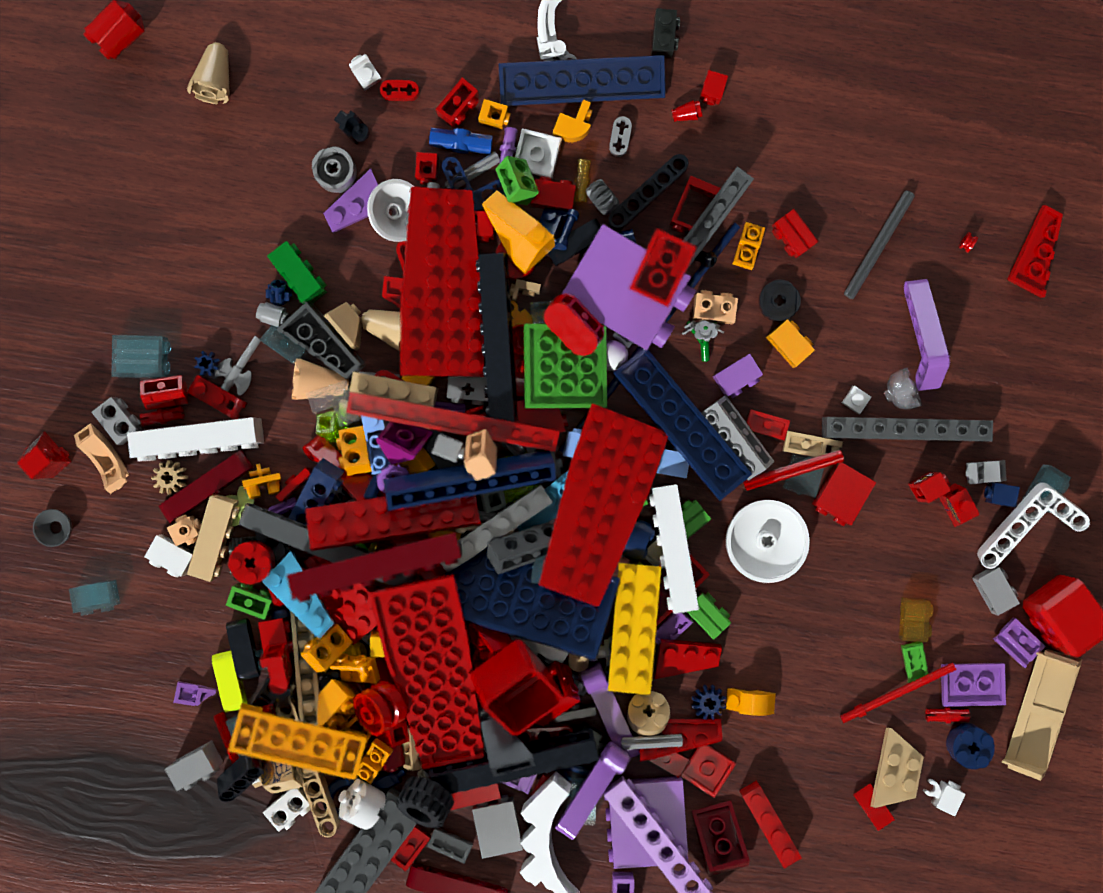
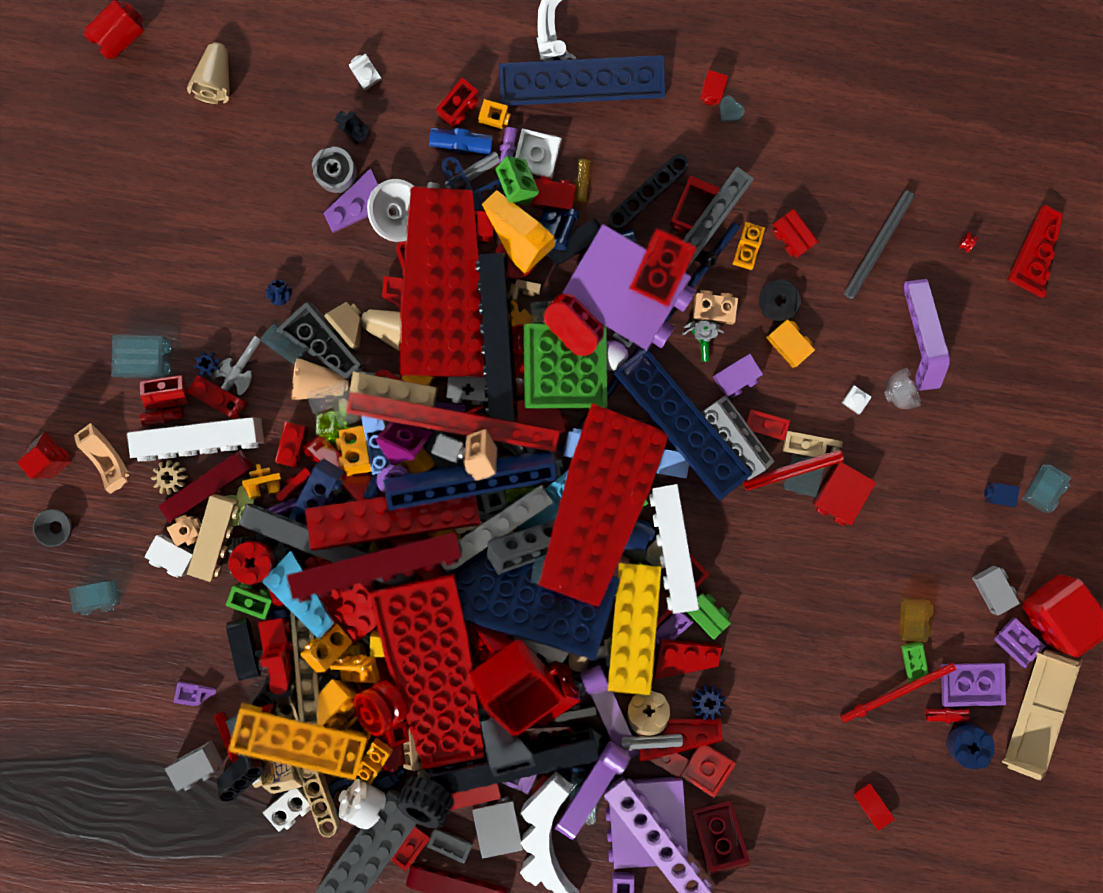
light grey brick [92,397,142,445] -> none
neon yellow beam [212,650,247,713] -> none
light grey brick [256,302,289,327] -> none
green wedge [267,241,327,304] -> none
red beam [380,80,420,101] -> none
red brick [415,152,439,185] -> none
light orange brick [552,100,593,143] -> none
dark grey gear [586,179,619,215] -> none
light grey beam [609,116,632,157] -> none
pearl dark grey brick [651,8,680,58] -> none
red cone [672,100,703,122] -> none
bright green brick [681,499,711,539] -> none
white dish [726,500,810,583] -> none
light orange brick [726,688,776,716] -> none
red brick [739,780,802,868] -> none
dark grey brick [822,417,993,442] -> none
tan wing [870,728,924,808] -> none
red brick [908,472,951,503] -> none
white brick [923,779,966,816] -> none
red torso [939,483,980,527] -> none
light grey brick [966,460,1007,484] -> none
white beam [977,483,1090,569] -> none
none -> red brick [275,422,309,467]
none -> clear light blue tile [719,96,745,122]

